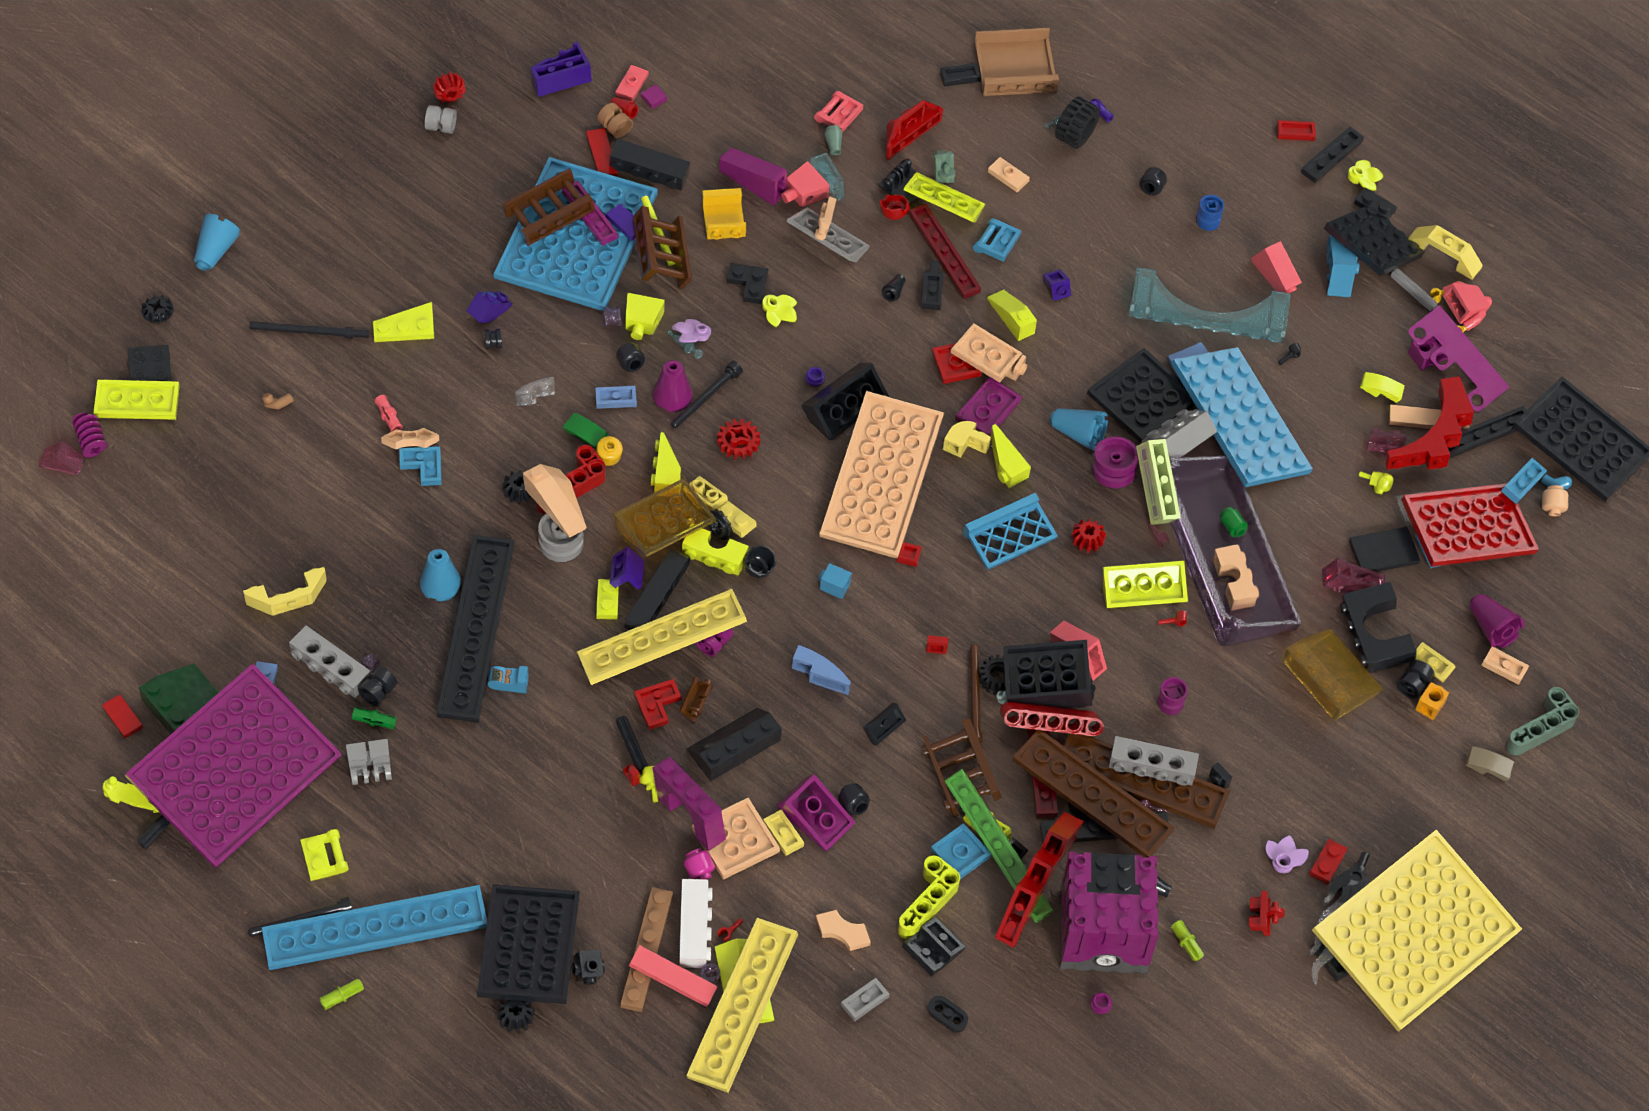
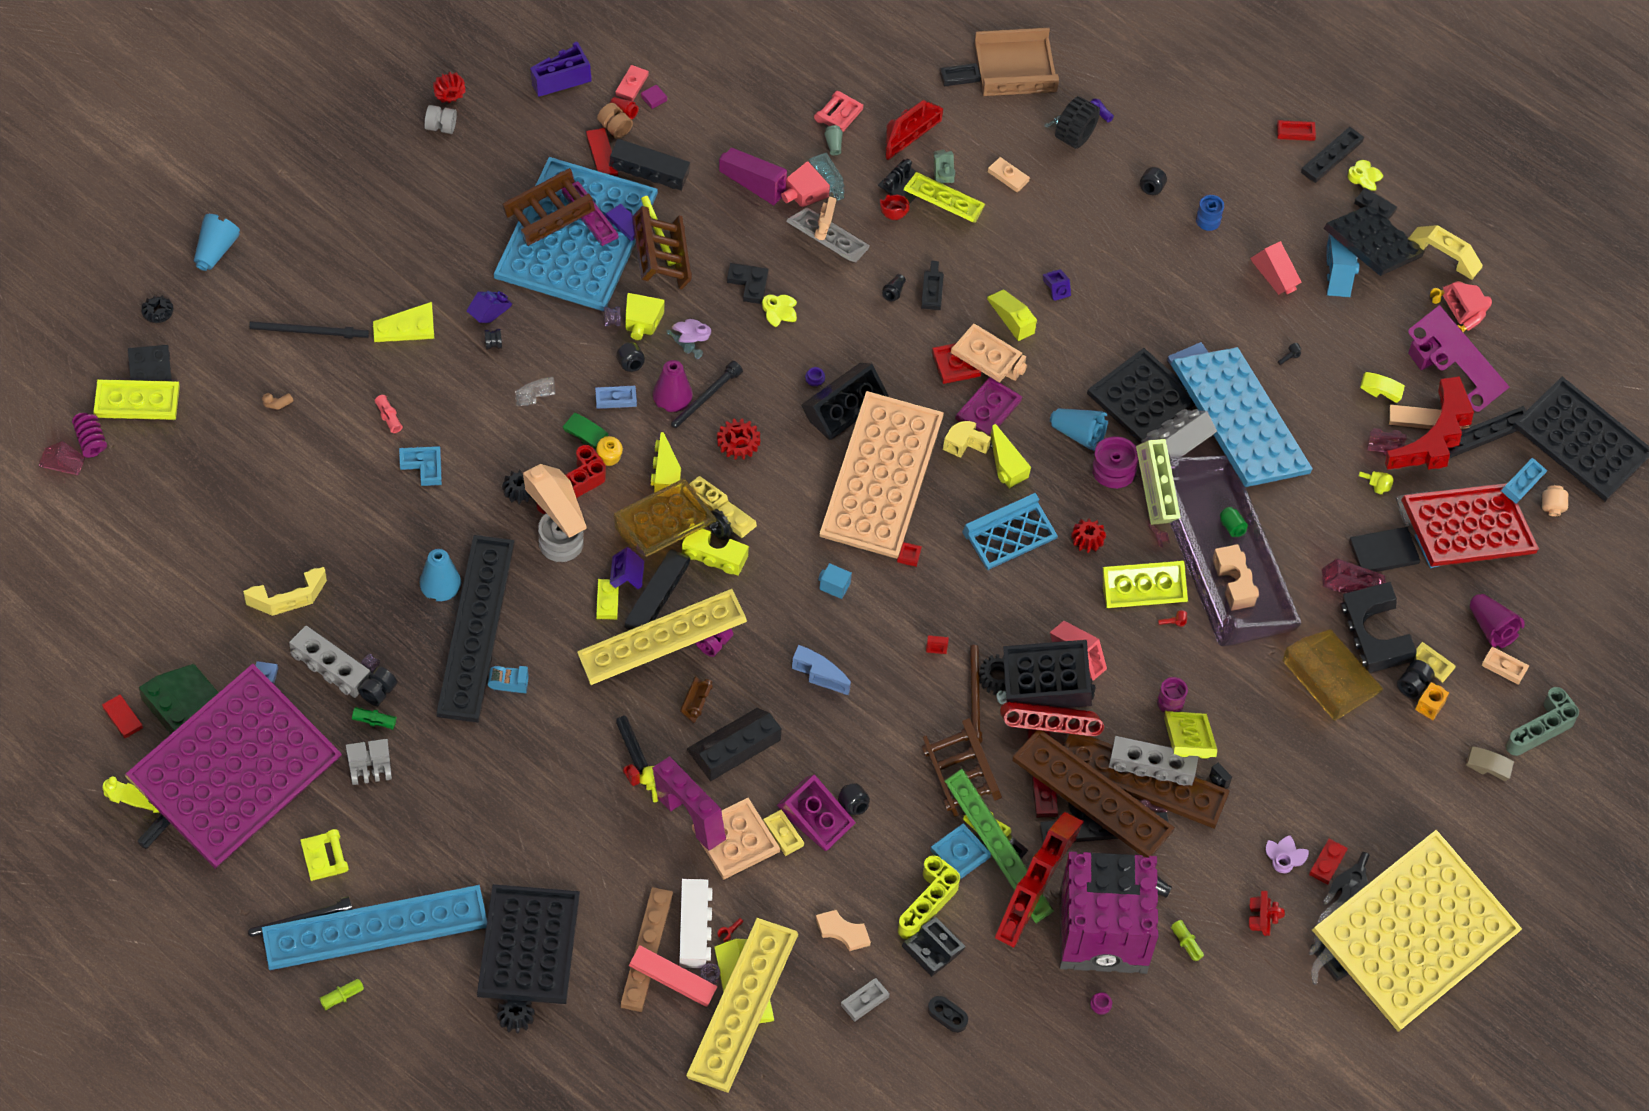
light nougat tile [381,428,439,449] -> none
black brick [571,950,605,985] -> none
red plate [634,679,681,730] -> none
dark pink head [683,848,715,880] -> none
yellow panel [702,188,746,240] -> none
black hair [743,545,776,579] -> none
black plate [863,703,906,745] -> none
dark red plate [909,203,981,300] -> none
dark azure plate [973,218,1021,262] -> none
clear light blue arch [1129,267,1291,343] -> none
light grey axle [1391,268,1438,311] -> none
dark azure arm [1541,474,1572,490] -> none
none -> neon yellow plate [1164,711,1217,759]

